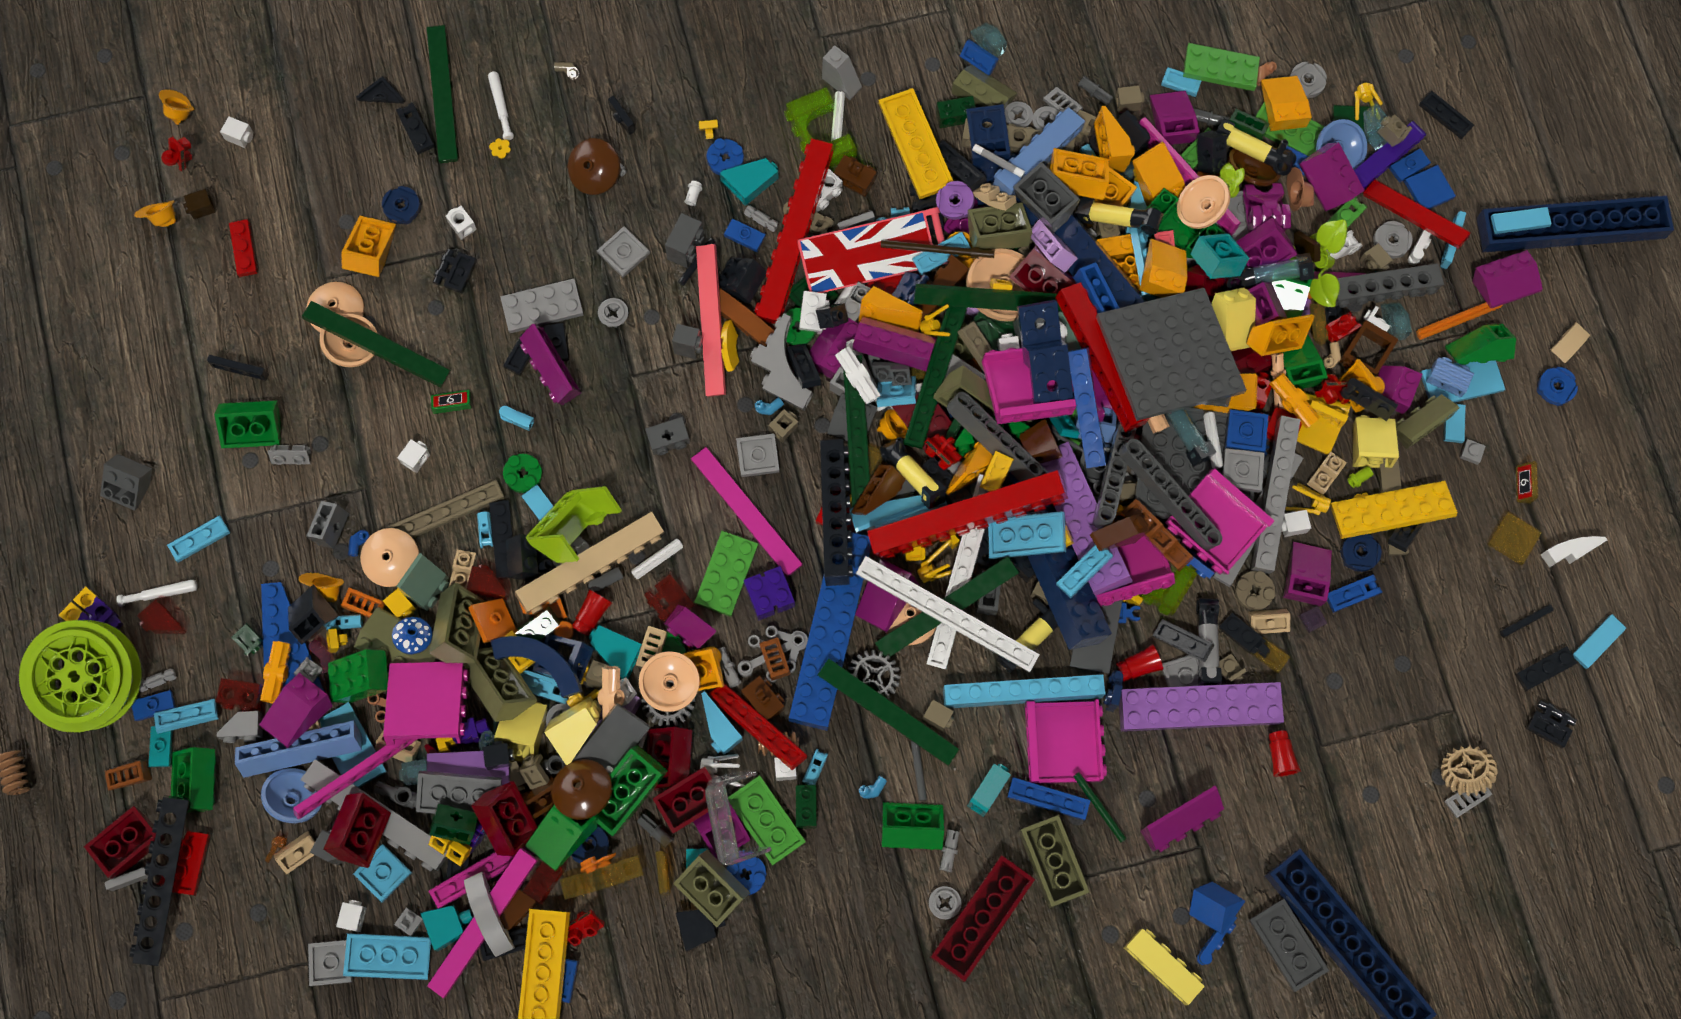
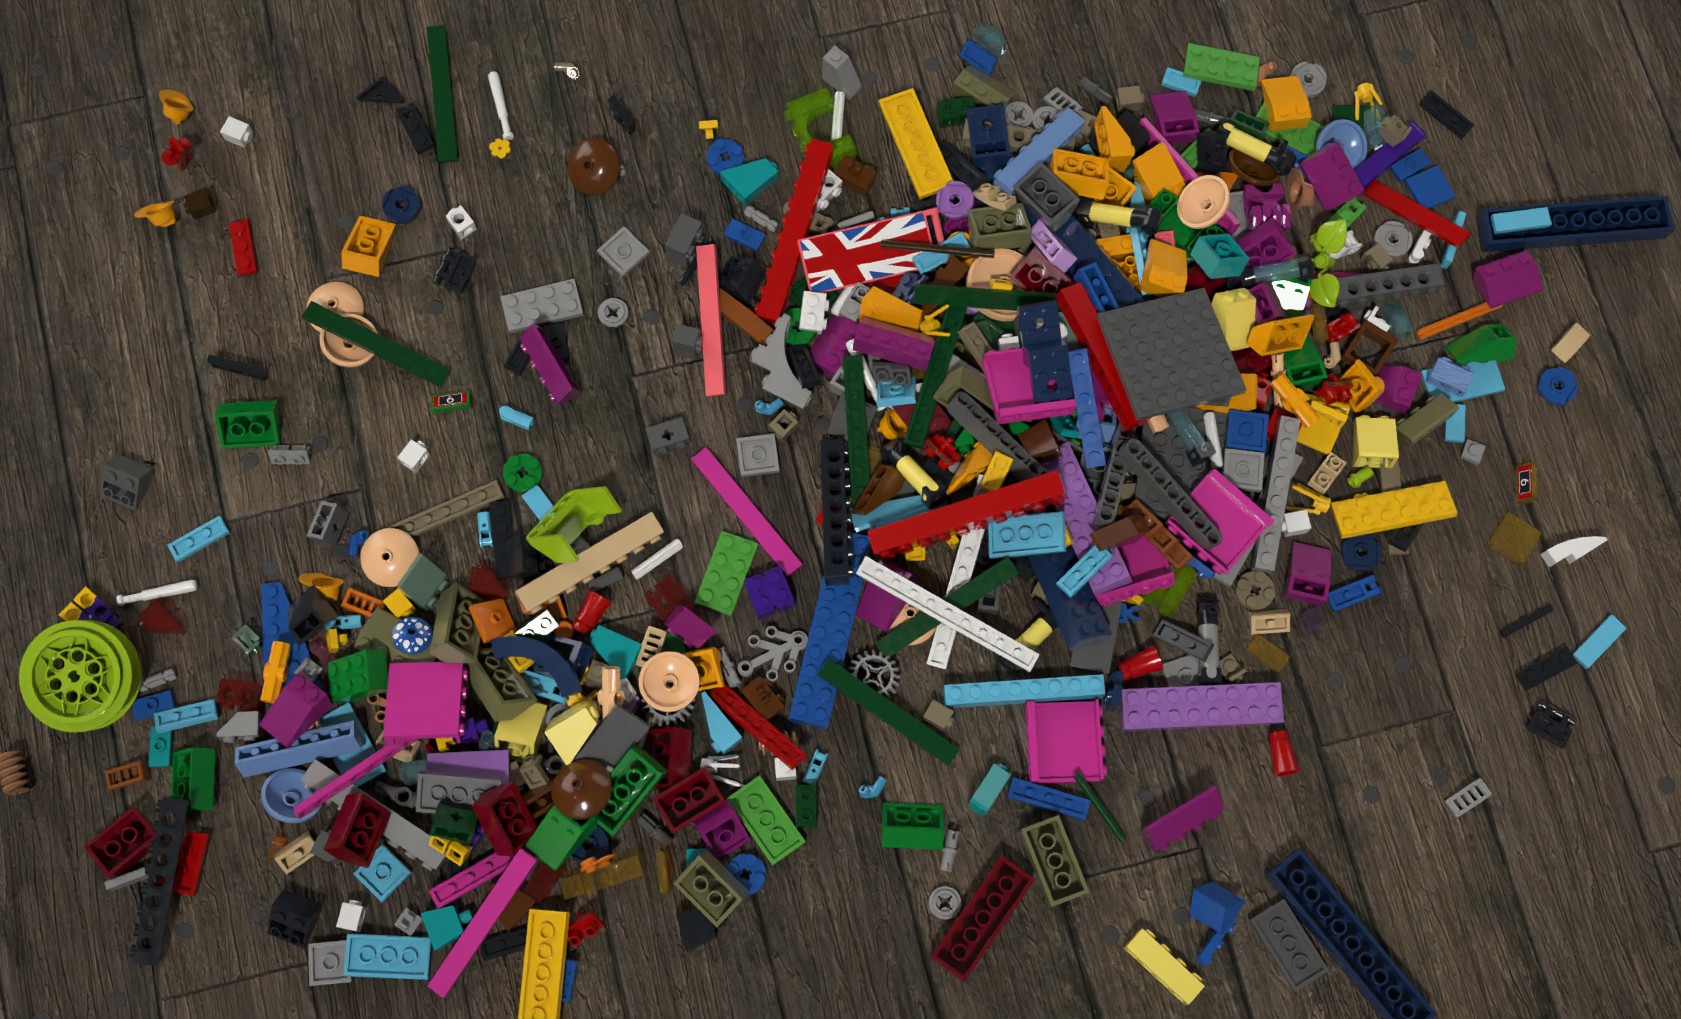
tan slope [448,550,477,590] -> none
light grey slope [464,872,515,957] -> none
black brick [483,741,515,770] -> none
white pin [684,181,702,206] -> none
clear windscreen [705,771,772,865] -> none
yellow tile [721,320,740,372] -> none
dark orange slope [759,637,790,681] -> none
black brick [816,303,849,329] -> none
white piece [835,346,881,405] -> none
dark grey bar [911,741,927,801] -> none
yellow plant [917,539,953,583] -> none
light grey bar [972,144,1025,178] -> none
lime plate [1218,163,1245,198] -> none
black hinge [1219,613,1270,658] -> none
dark brown tile [1294,231,1321,262] -> none
black plate [1340,378,1398,421] -> none
tan gear [1441,745,1498,797] -> none
none -> black slope [267,889,321,949]

